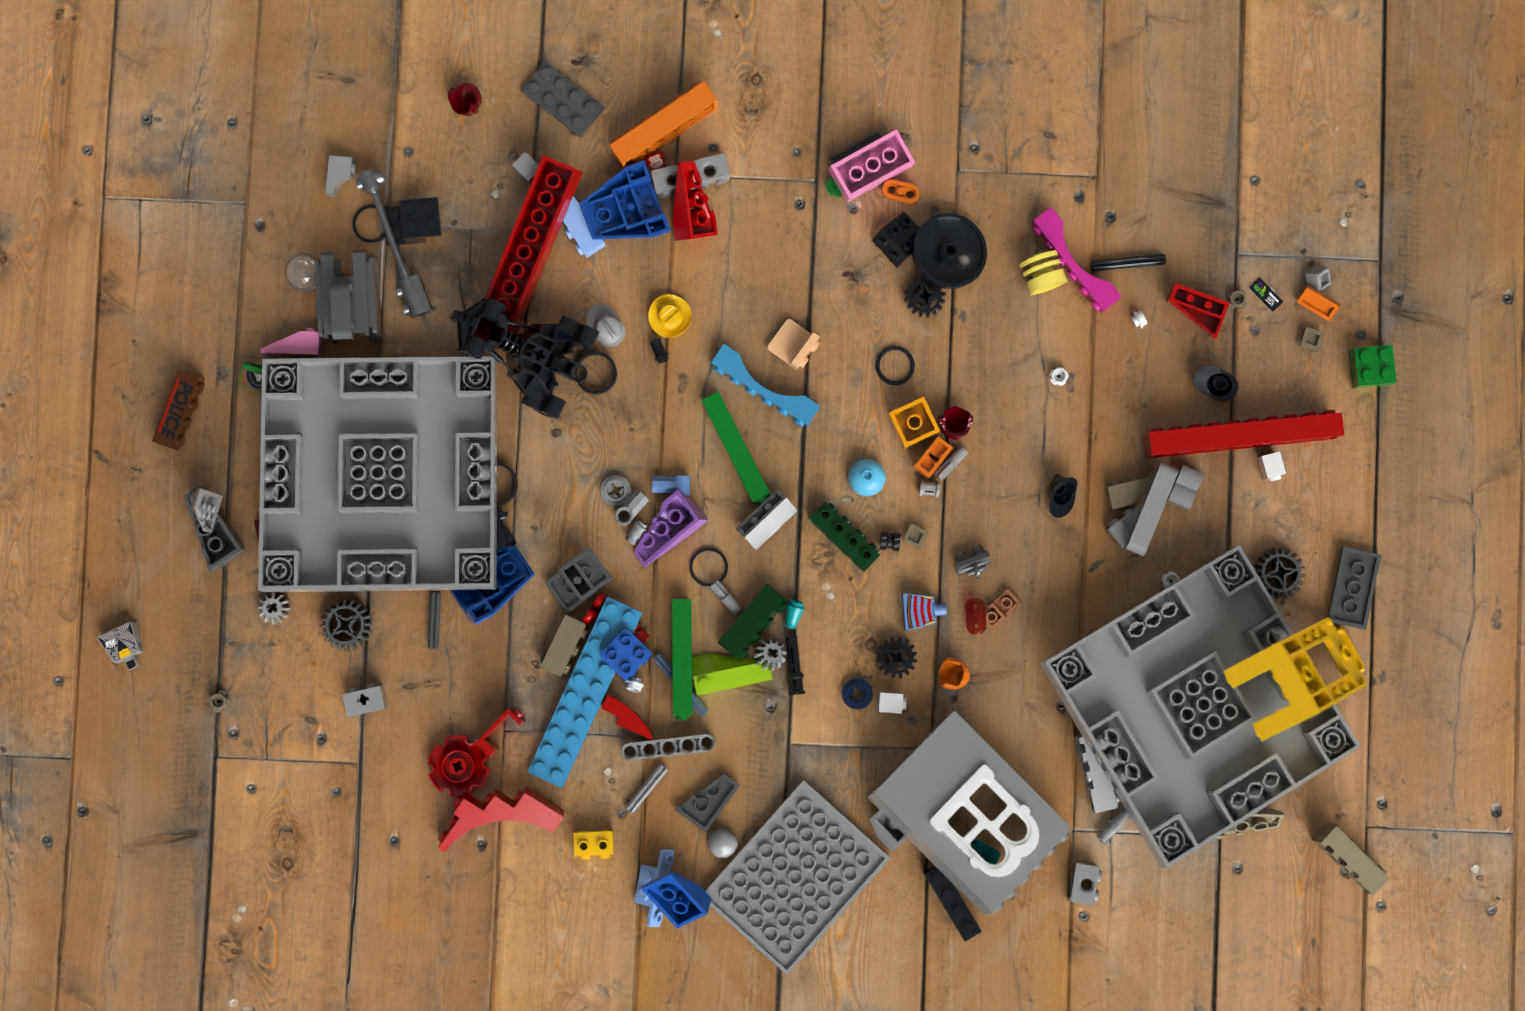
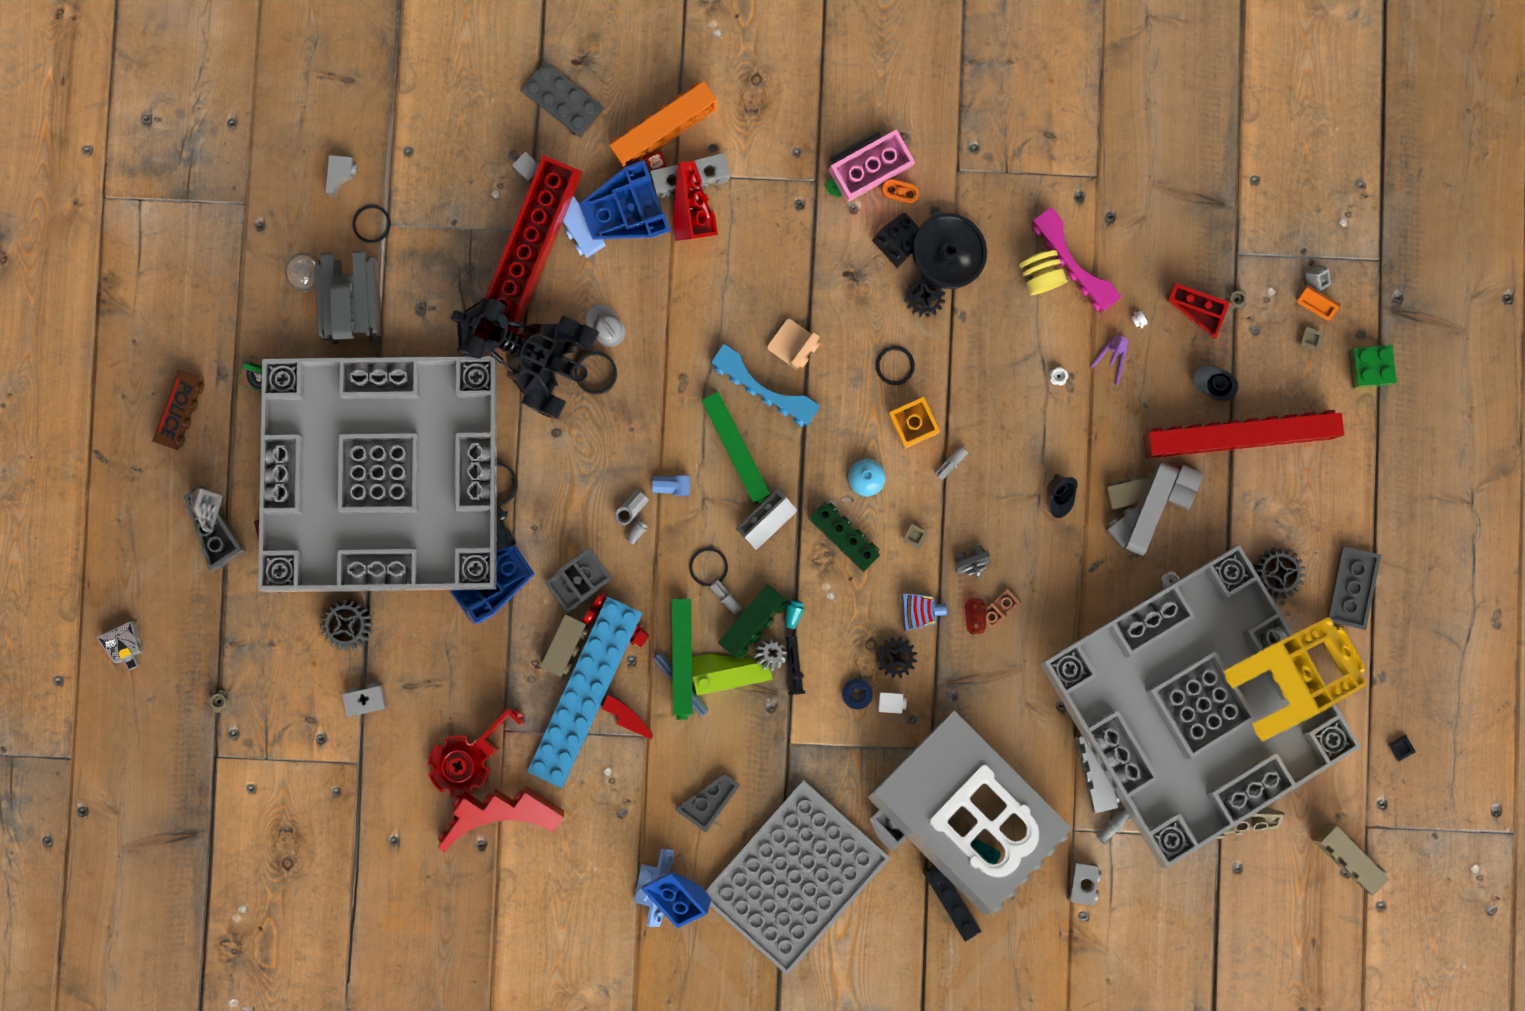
light grey gear [257,592,291,625] -> none
bright pink slope [261,328,323,357] -> none
flat silver bar [355,168,433,318] -> none
black bracket [384,197,442,246] -> none
dark grey axle [428,592,441,649] -> none
dark red cap [448,83,482,116] -> none
yellow brick [573,830,615,860] -> none
blue bracket [600,628,653,681] -> none
light grey gear [601,475,631,506] -> none
light grey beam [621,734,716,760] -> none
white plate [625,677,644,693] -> none
light grey axle [626,764,668,813] -> none
medium lavender wedge [633,489,708,567] -> none
yellow hat [648,294,692,338] -> none
black pin [649,338,669,364] -> none
light grey hair [707,827,738,858] -> none
black wheel [880,531,901,552] -> none
orange brick [913,436,953,480] -> none
light grey bush [919,479,940,498] -> none
dark red cap [938,406,973,440] -> none
orange hair [939,658,970,690] -> none
black axle [1090,254,1166,272] -> none
black sticker [1249,278,1283,312] -> none
white brick [1257,451,1286,482] -> none
none -> medium lavender plant [1091,335,1129,385]
none -> black tile [1388,735,1416,762]

